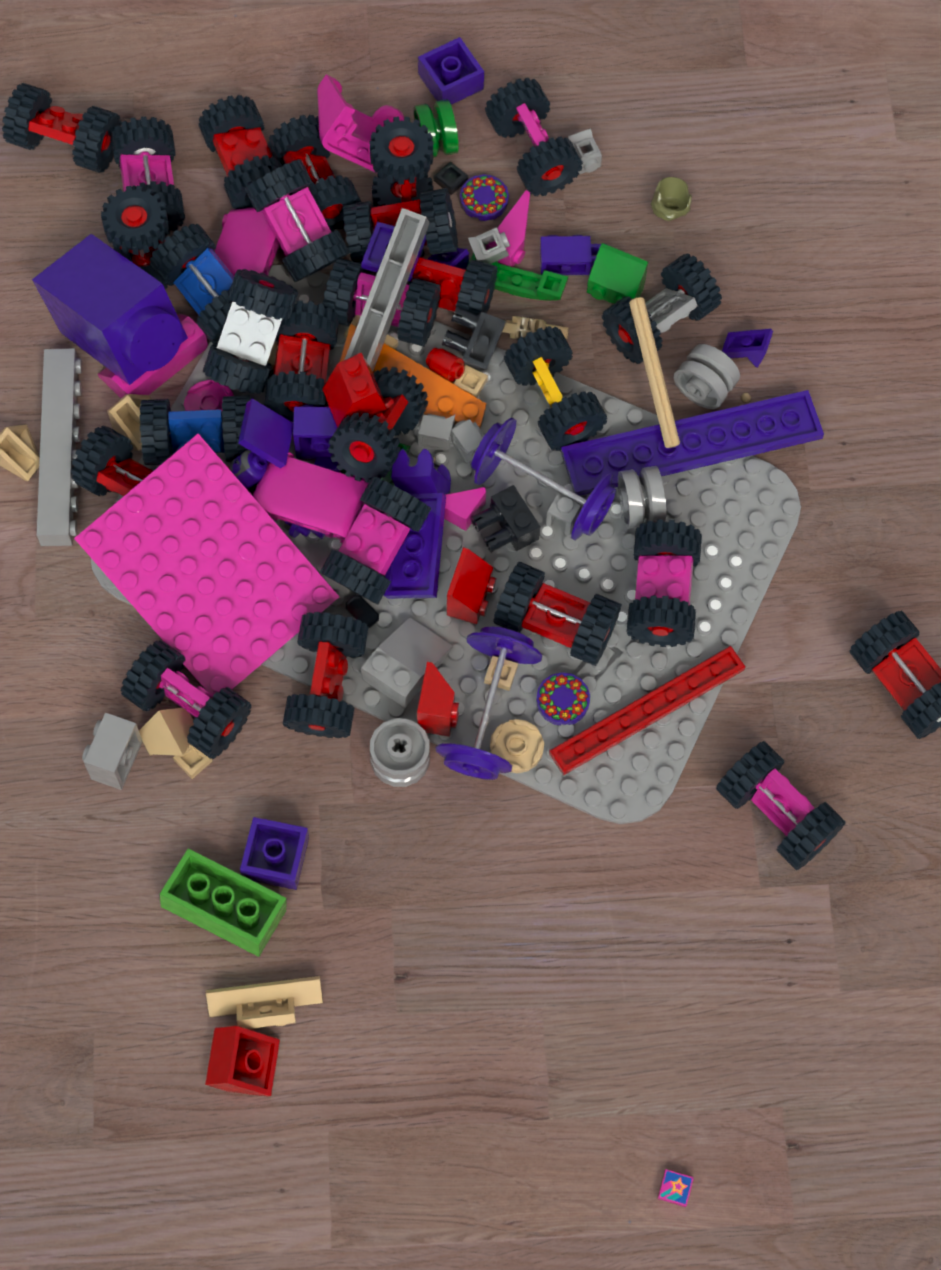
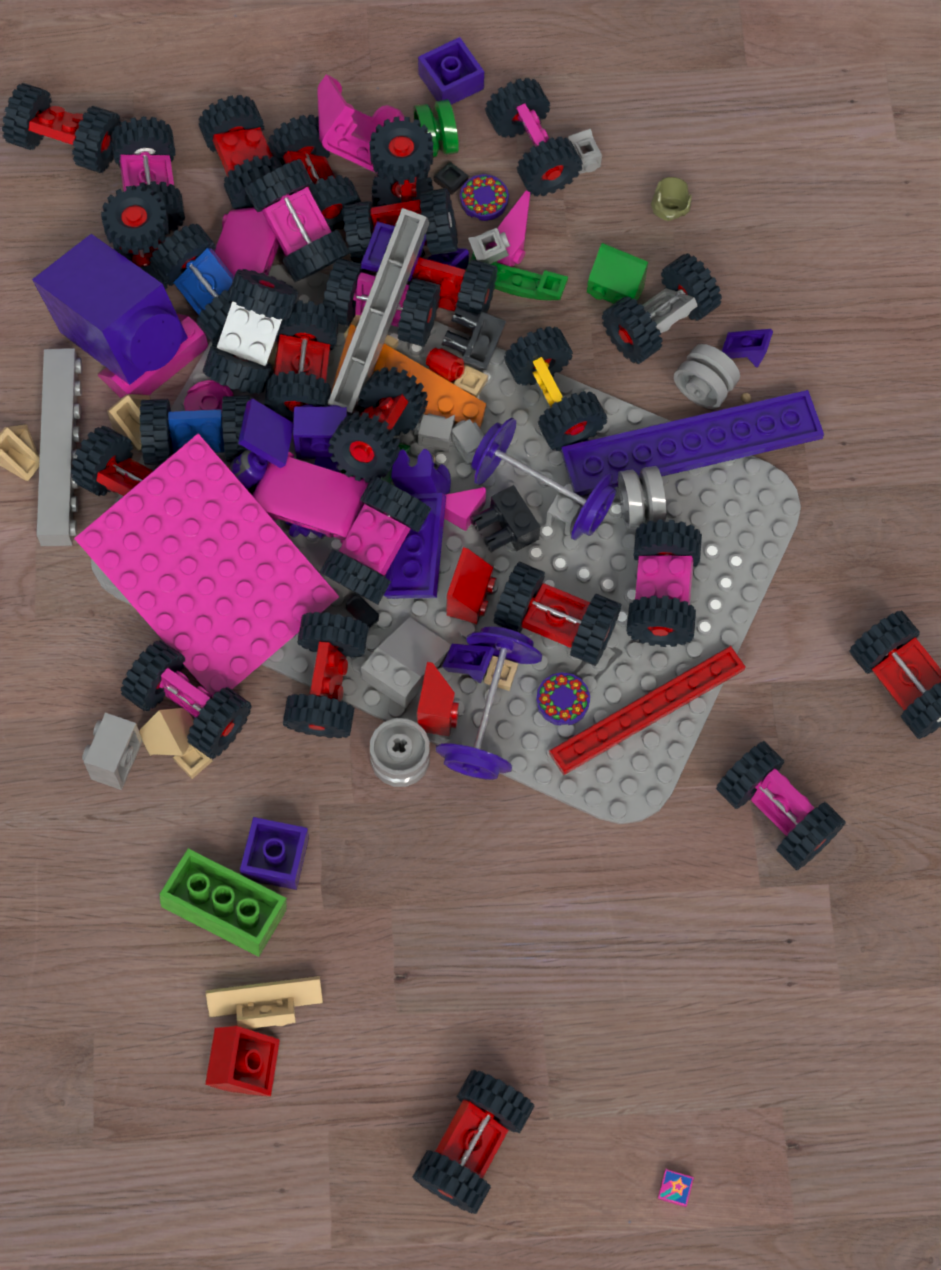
red slope [323,352,387,428] -> none
tan tile [490,719,544,773] -> none
tan hinge [503,316,569,340] -> none
dark purple brick [540,235,607,275] -> none
tan axle [629,297,680,448] -> none
none -> black plate [412,1070,535,1214]
none -> dark purple slope [442,643,495,683]

